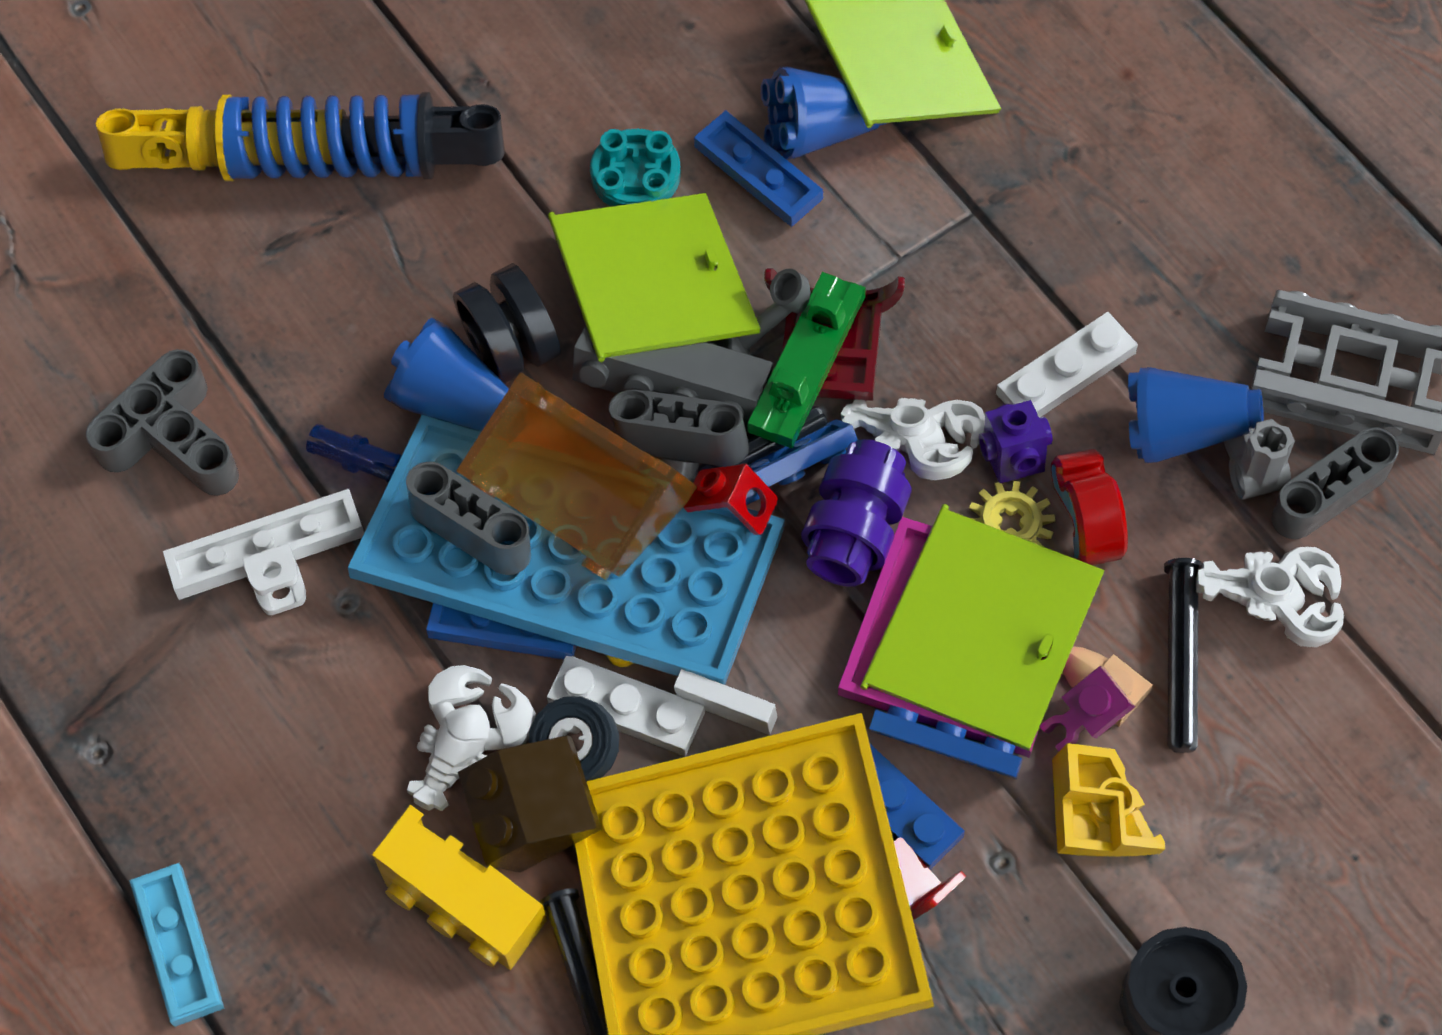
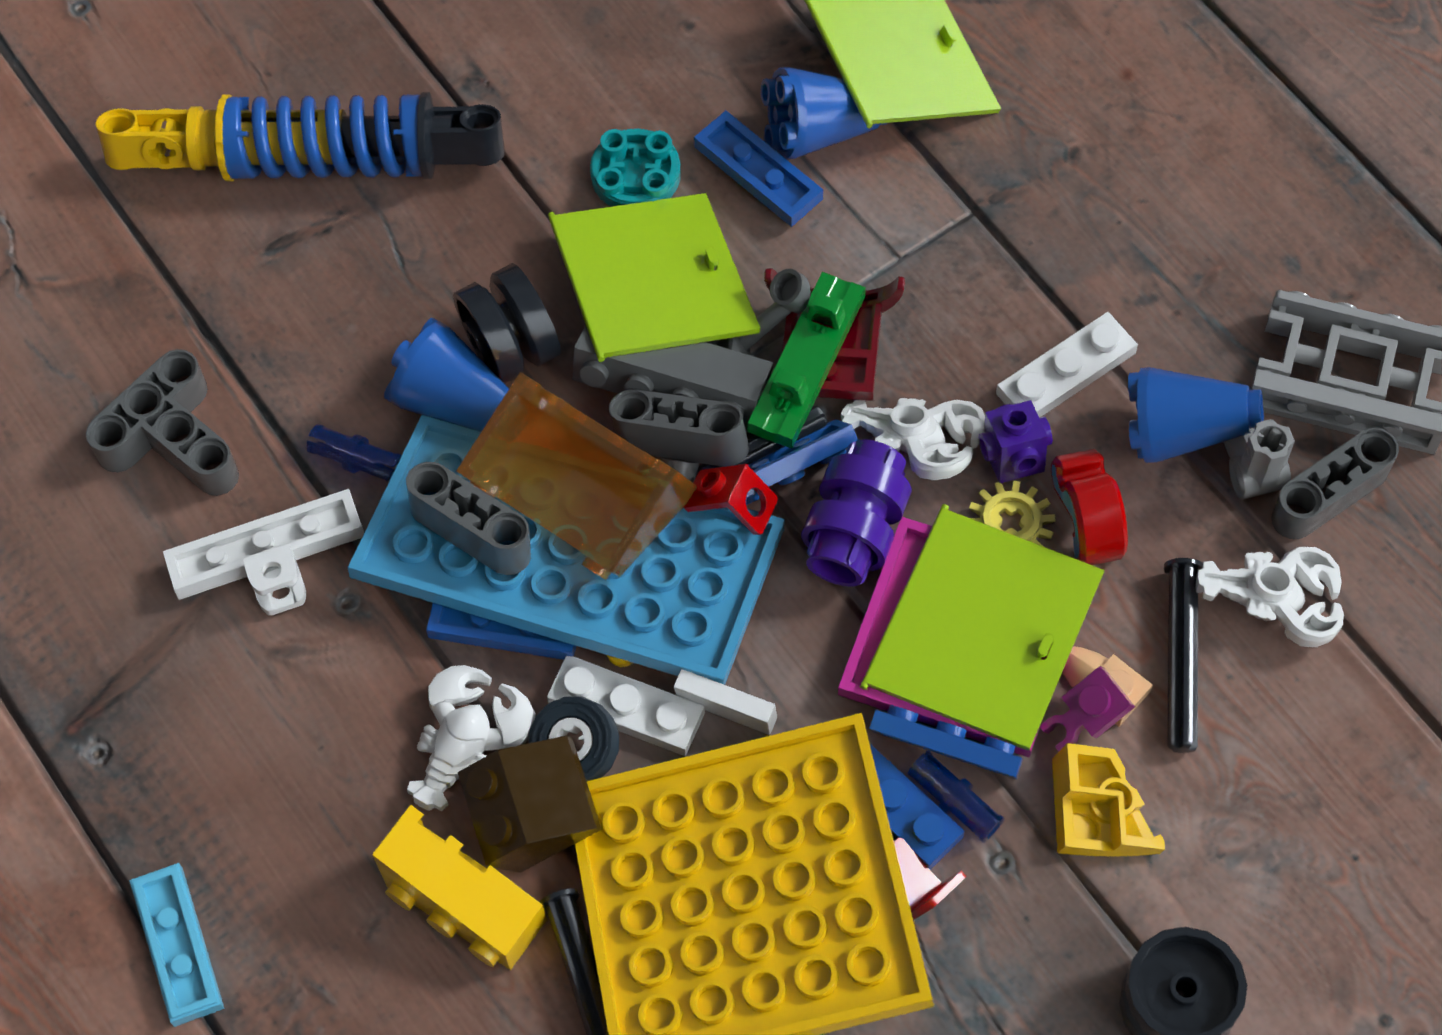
none -> clear blue pin [907,750,1005,843]

